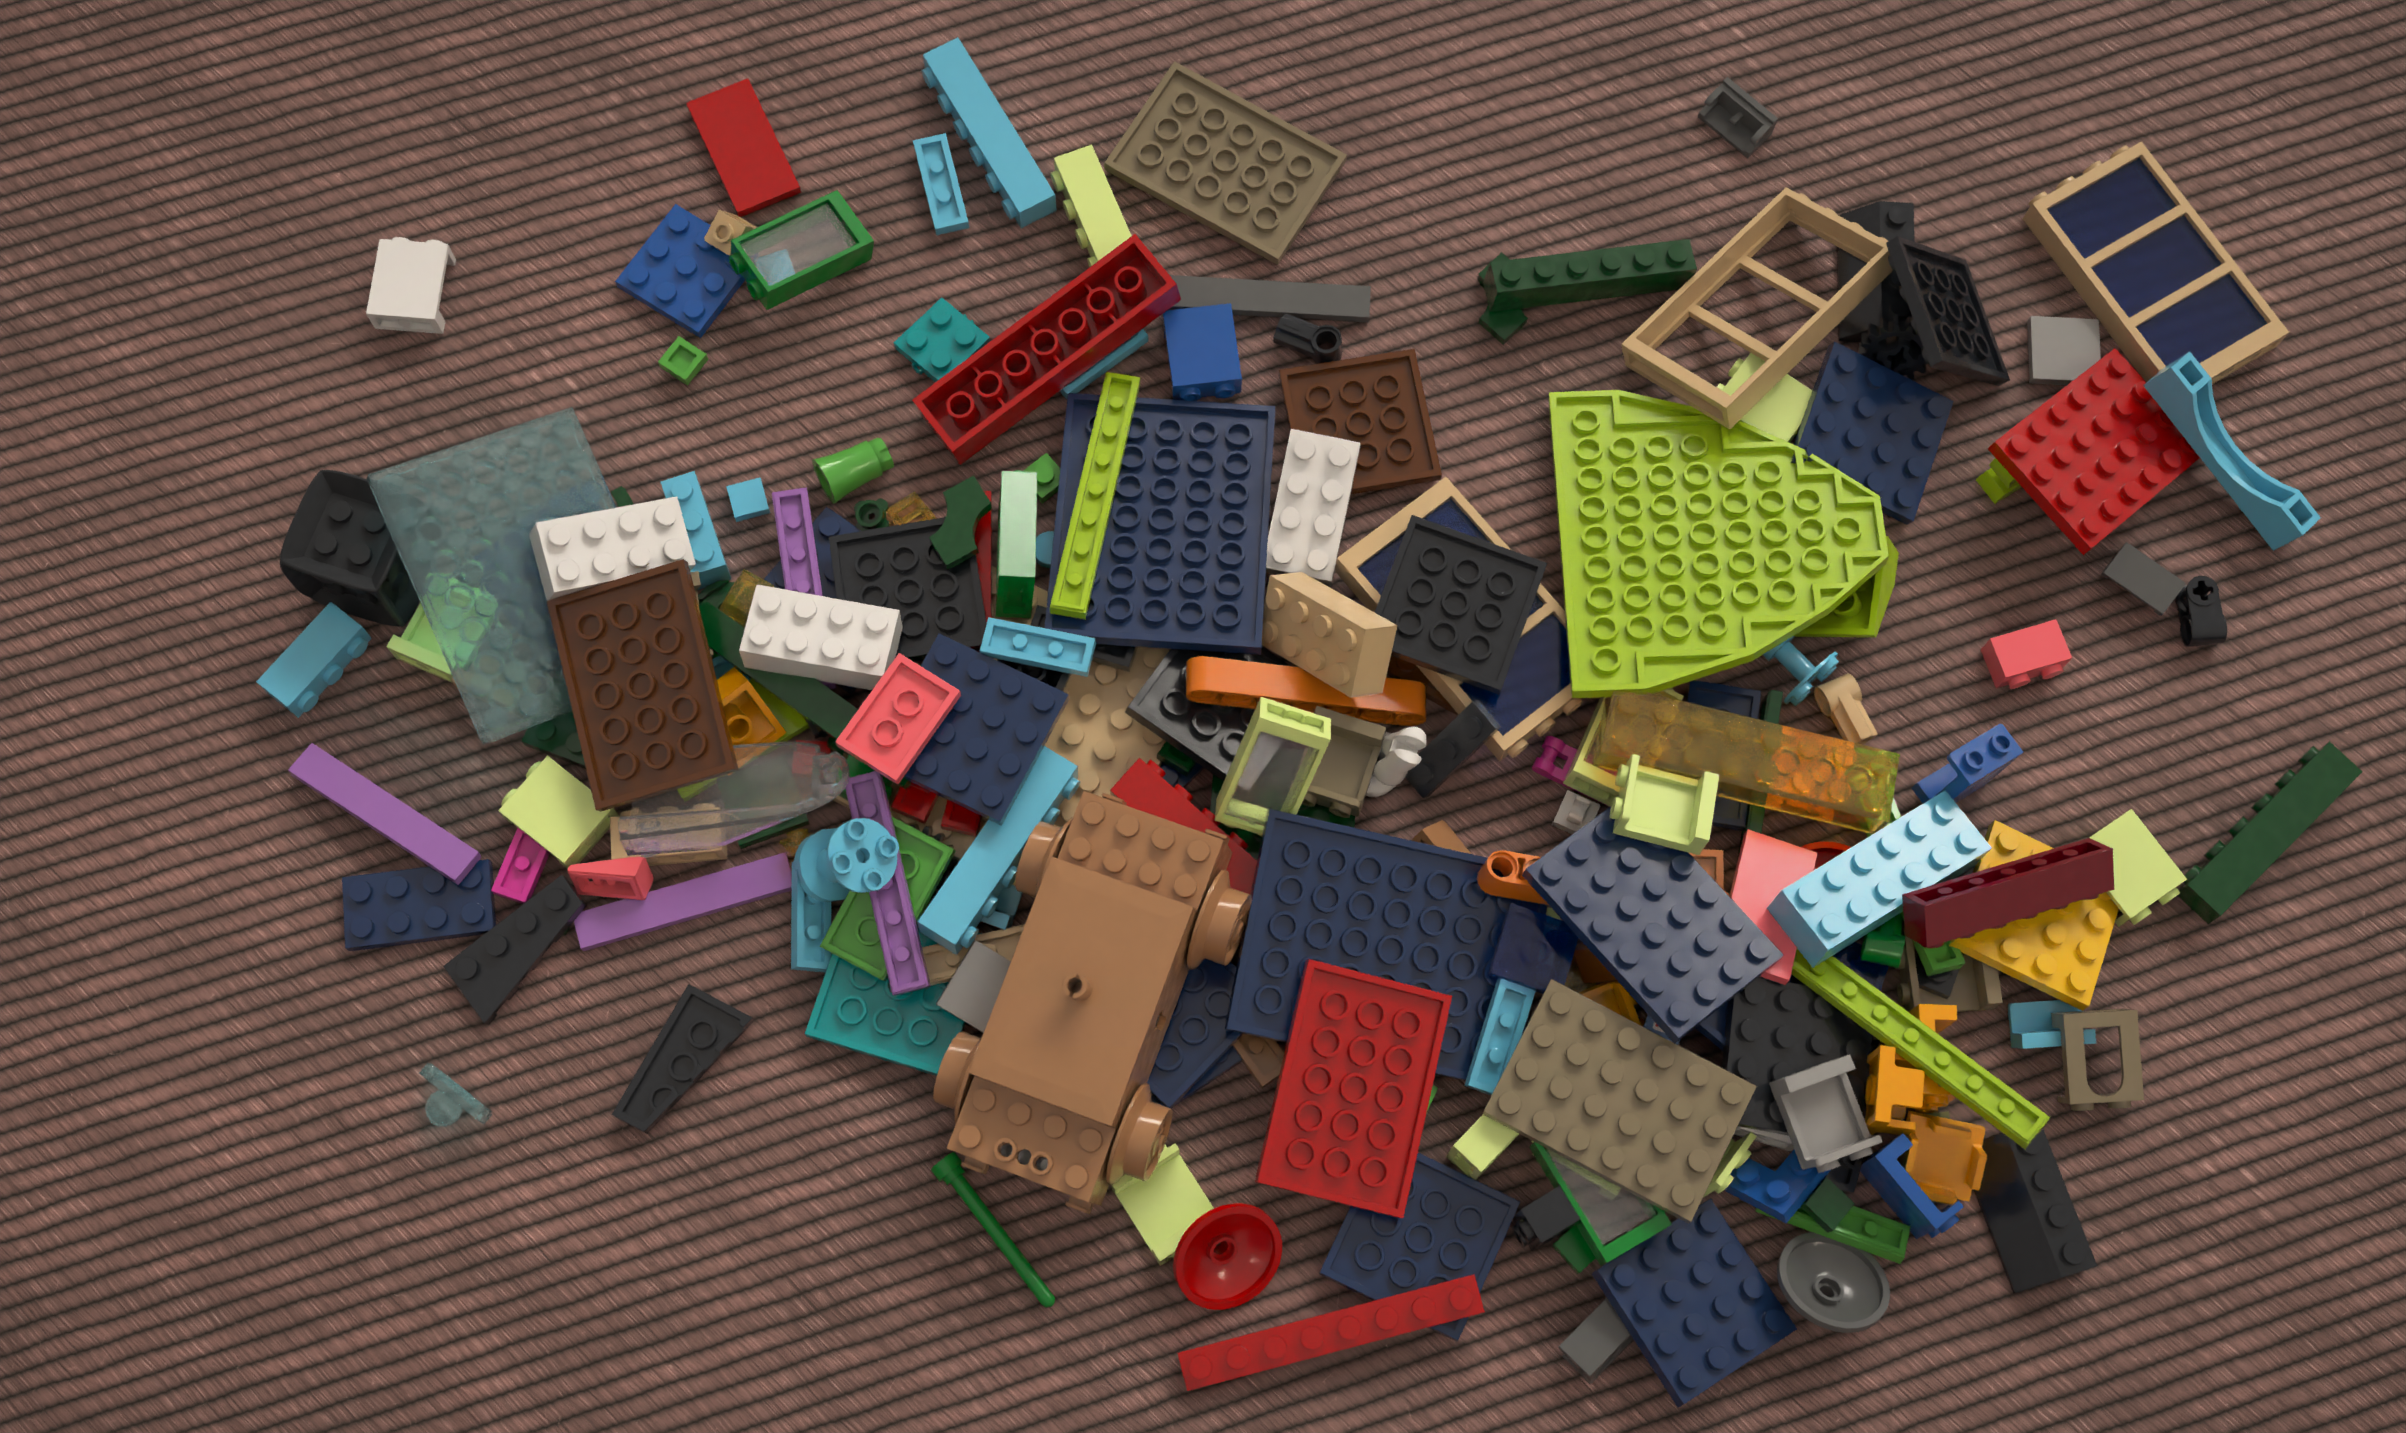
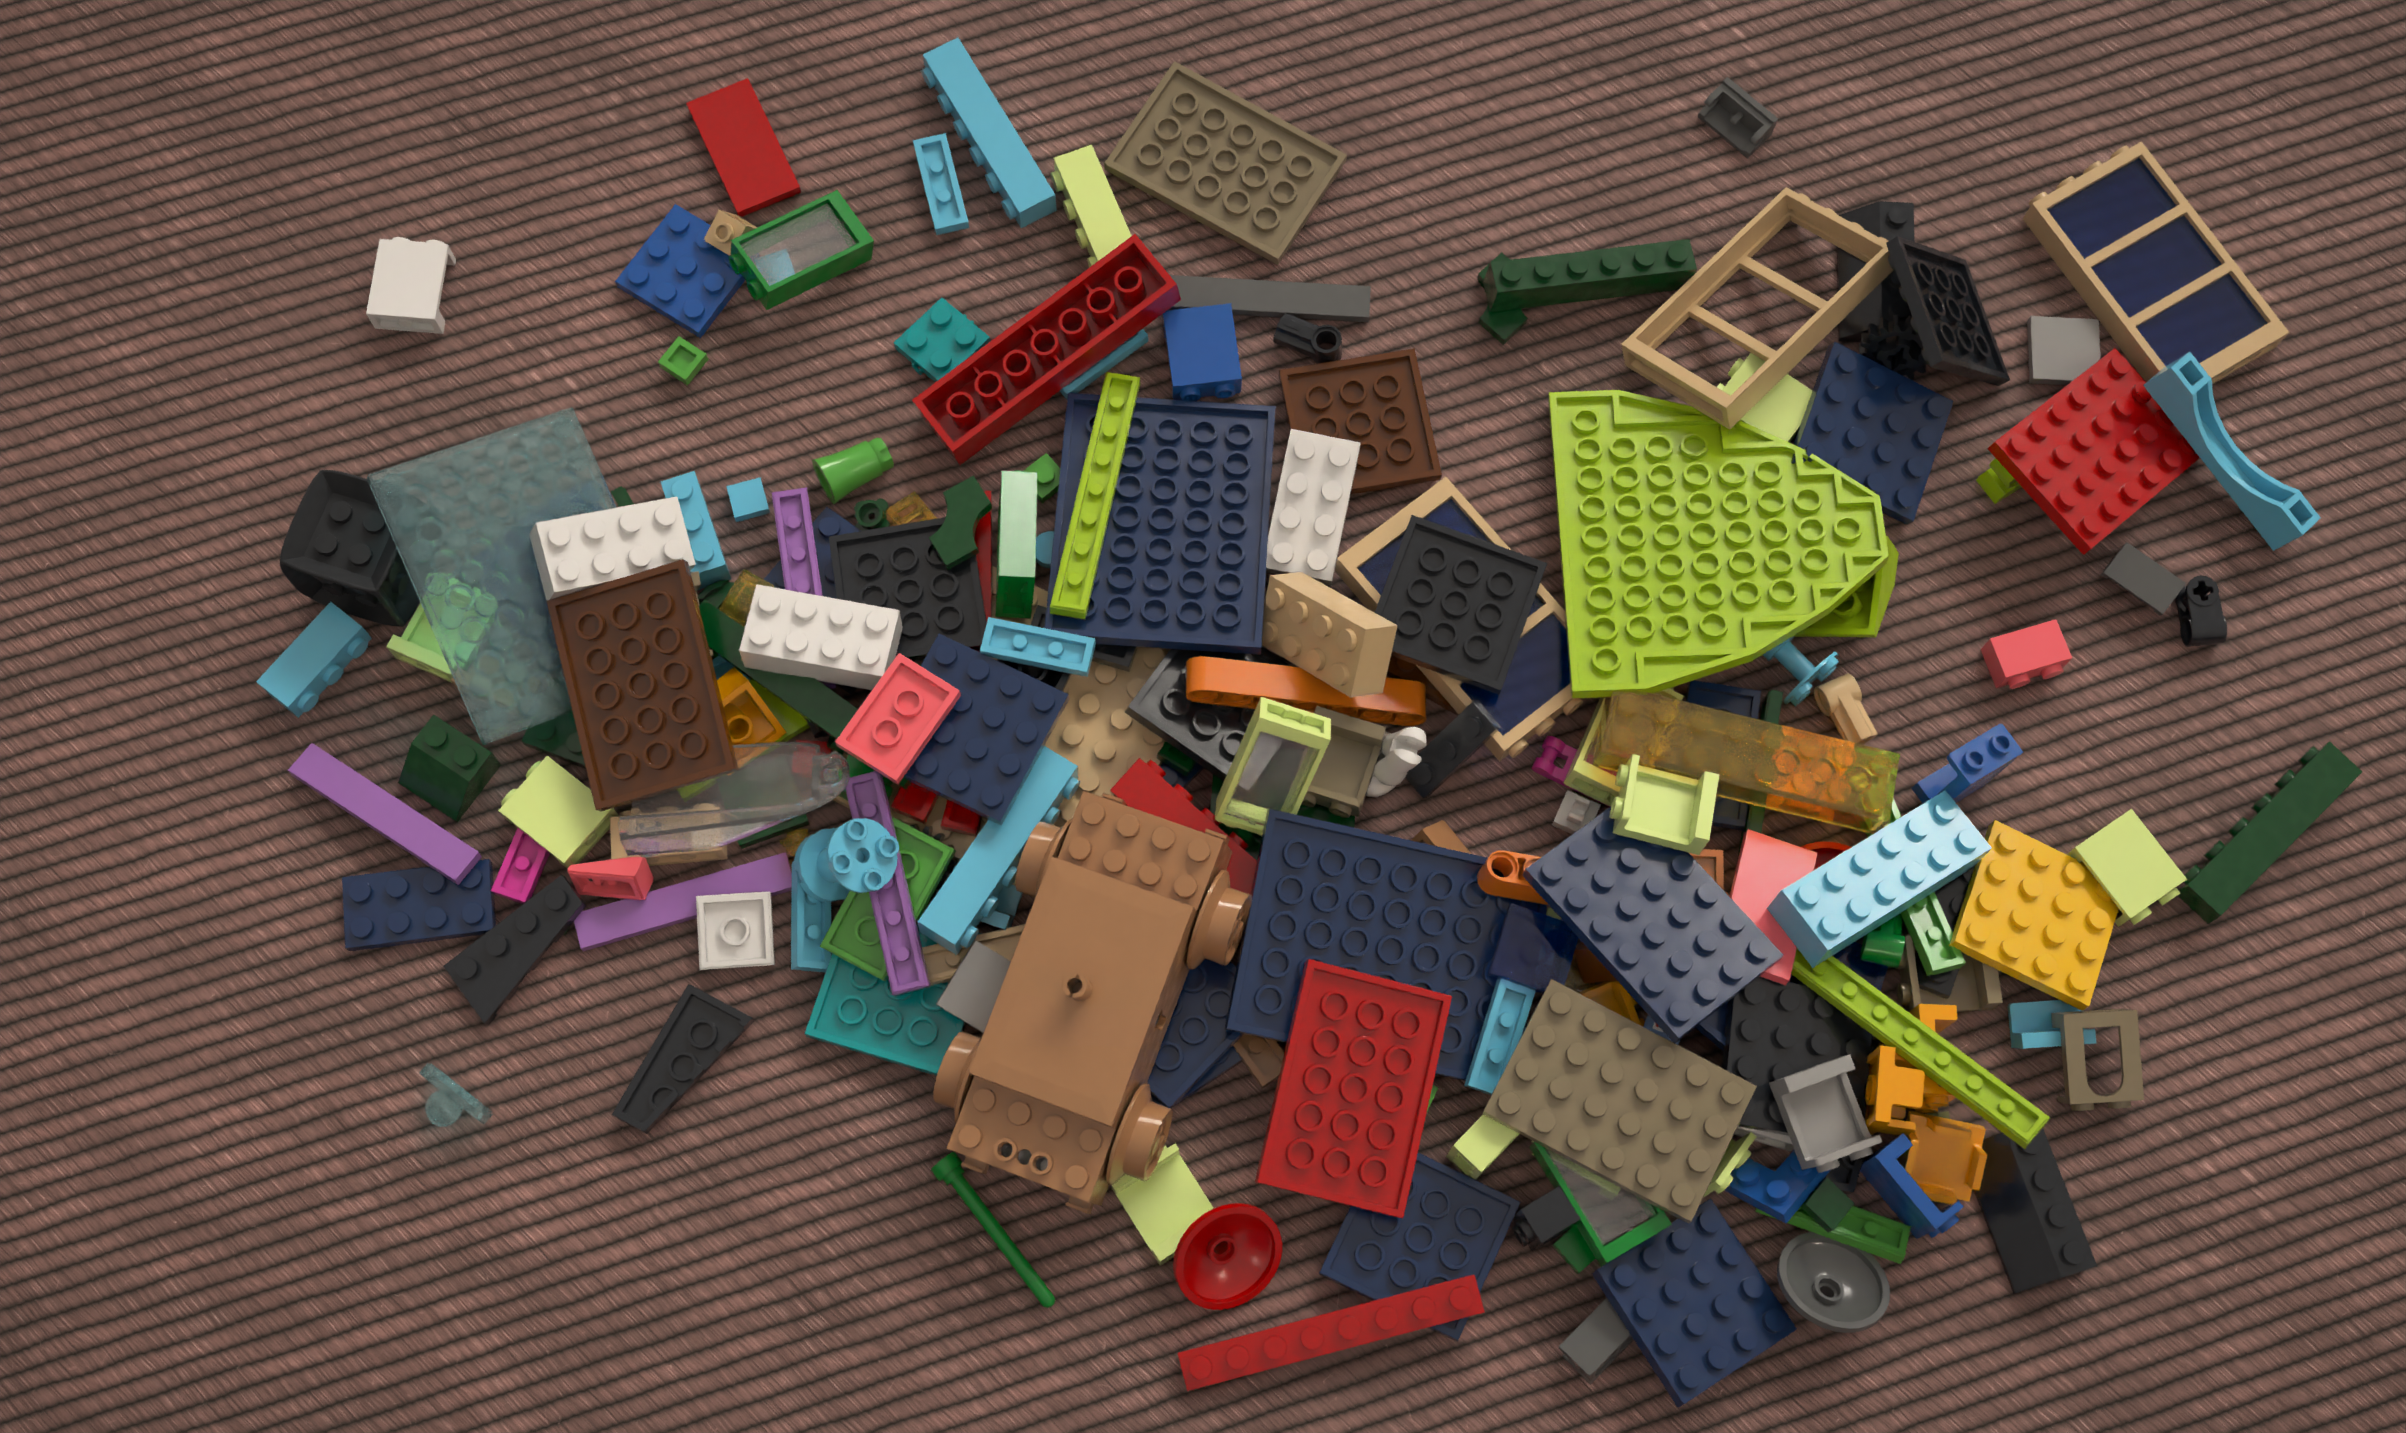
dark red brick [1902,838,2114,948] -> none
none -> dark green slope [398,714,501,823]
none -> white tile [696,891,775,970]

